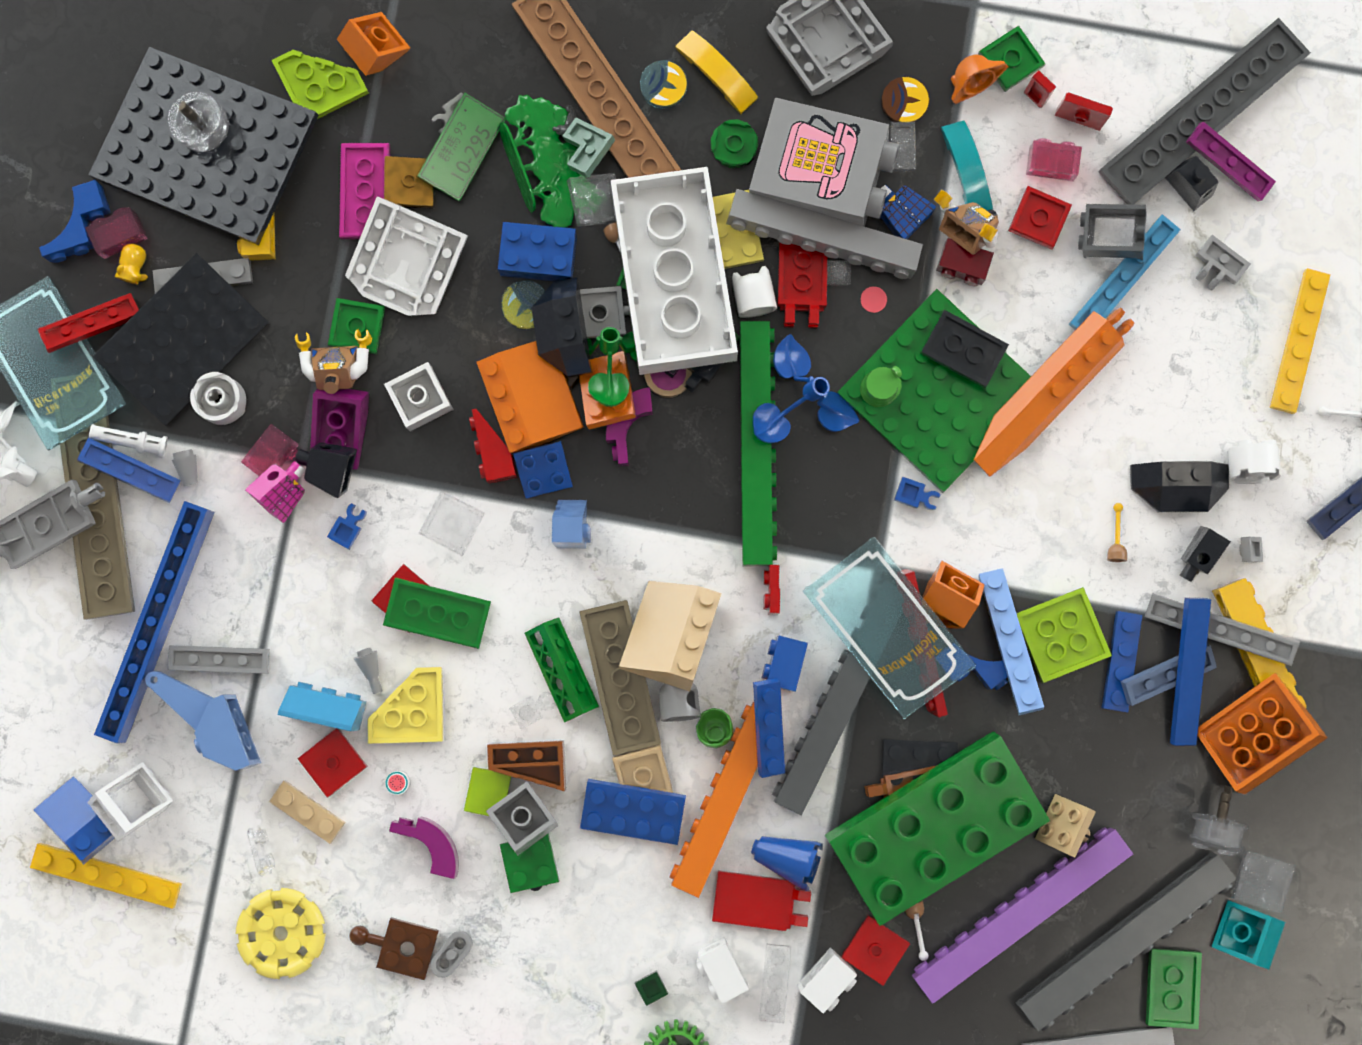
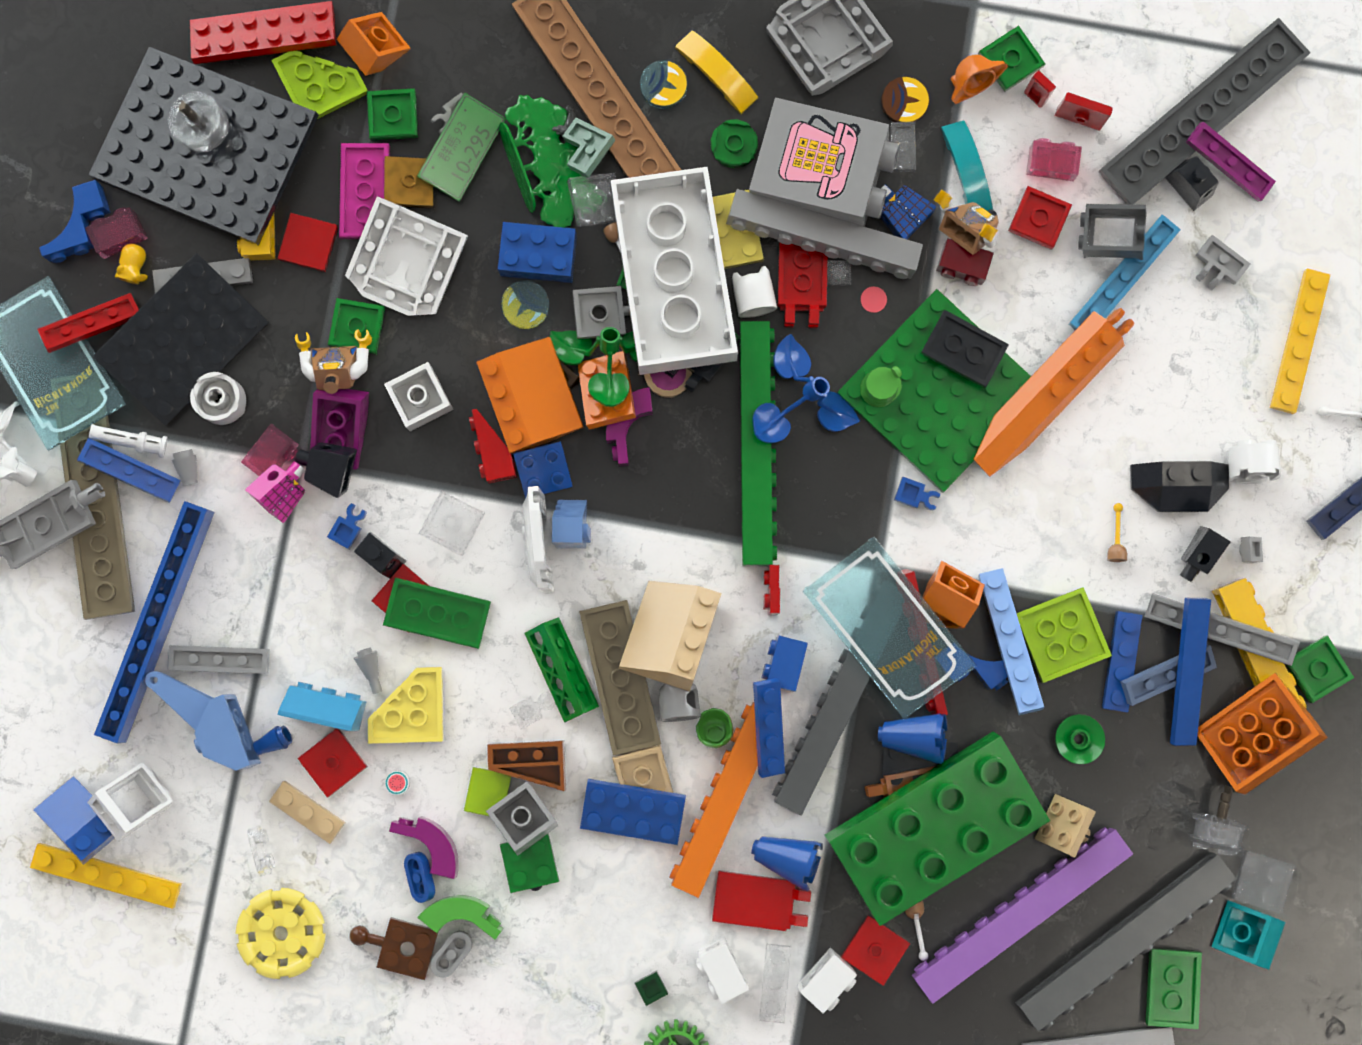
black wedge [531,277,592,377] -> none
none -> plate [190,1,336,64]
none -> blue cone [253,726,292,755]
none -> red tile [278,213,338,272]
none -> black torso [354,532,406,579]
none -> green plate [367,88,418,141]
none -> blue plate [404,852,435,903]
none -> bright green arch [417,895,503,940]
none -> white wedge [522,486,554,593]
none -> blue cone [878,714,947,764]
none -> green dish [1055,714,1105,764]
none -> green plate [1286,635,1354,703]

